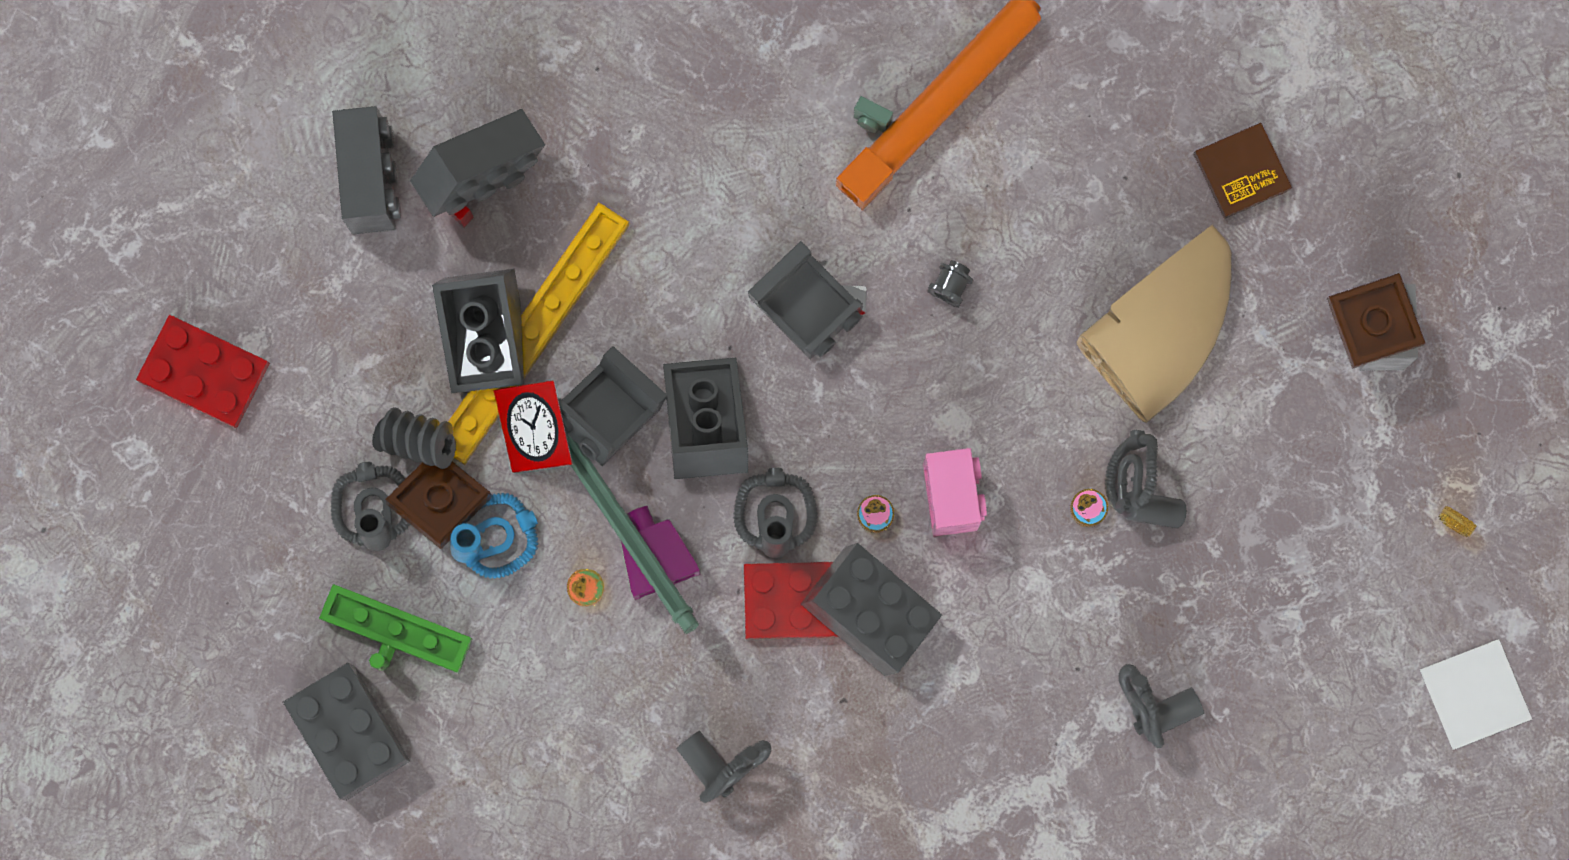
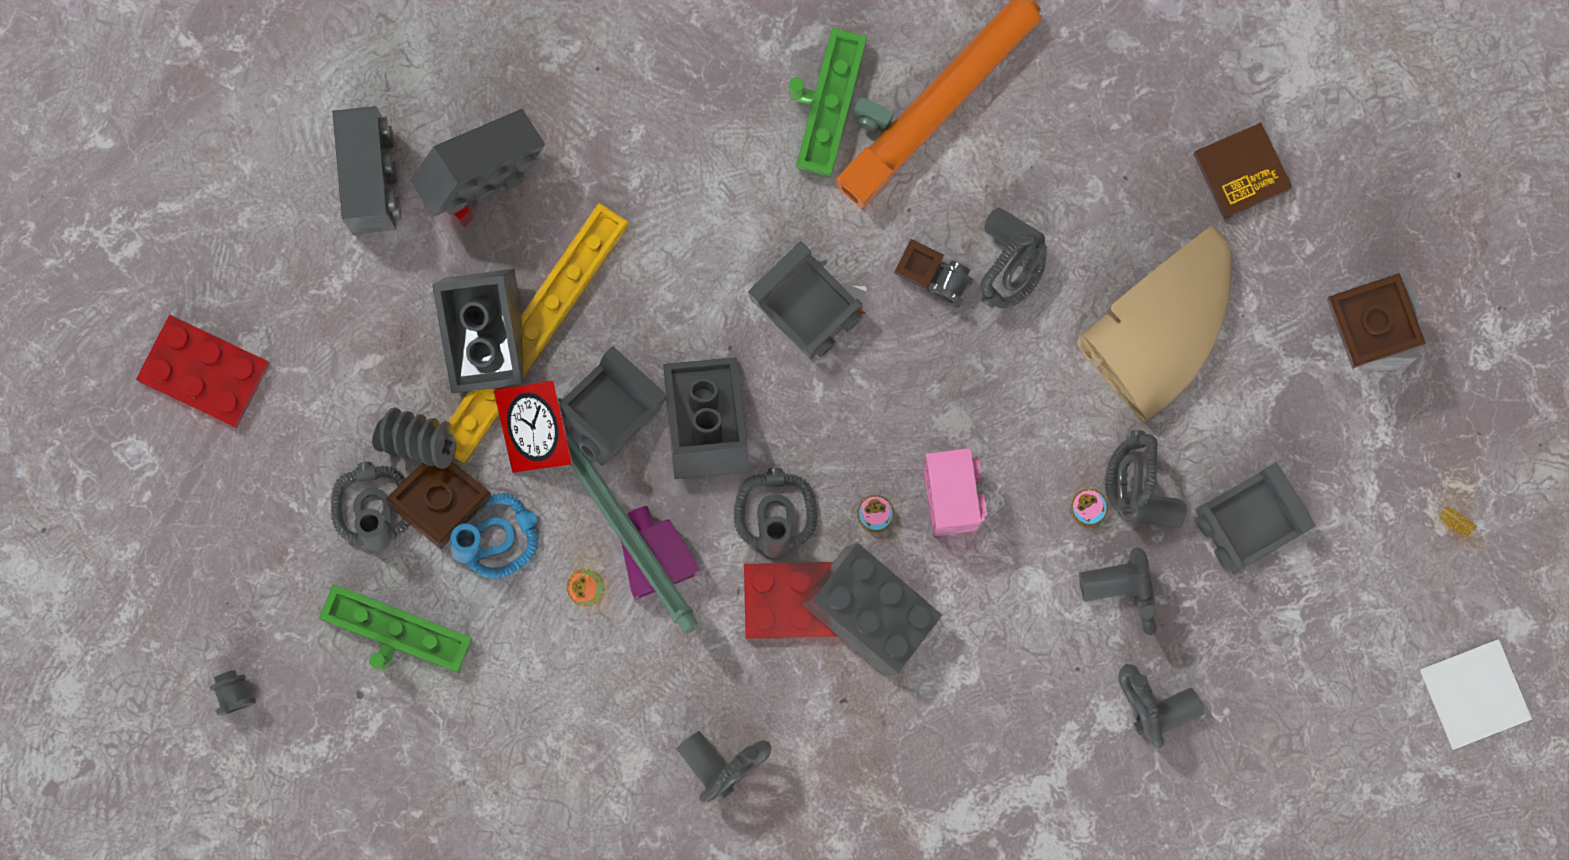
dark grey brick [283,663,411,801] -> none
none -> dark grey brick [209,670,256,716]
none -> bright green plate [789,28,867,177]
none -> reddish brown plate [894,239,944,290]
none -> dark grey piece [980,208,1047,309]
none -> dark grey piece [1079,548,1157,635]
none -> dark grey panel [1195,462,1316,574]

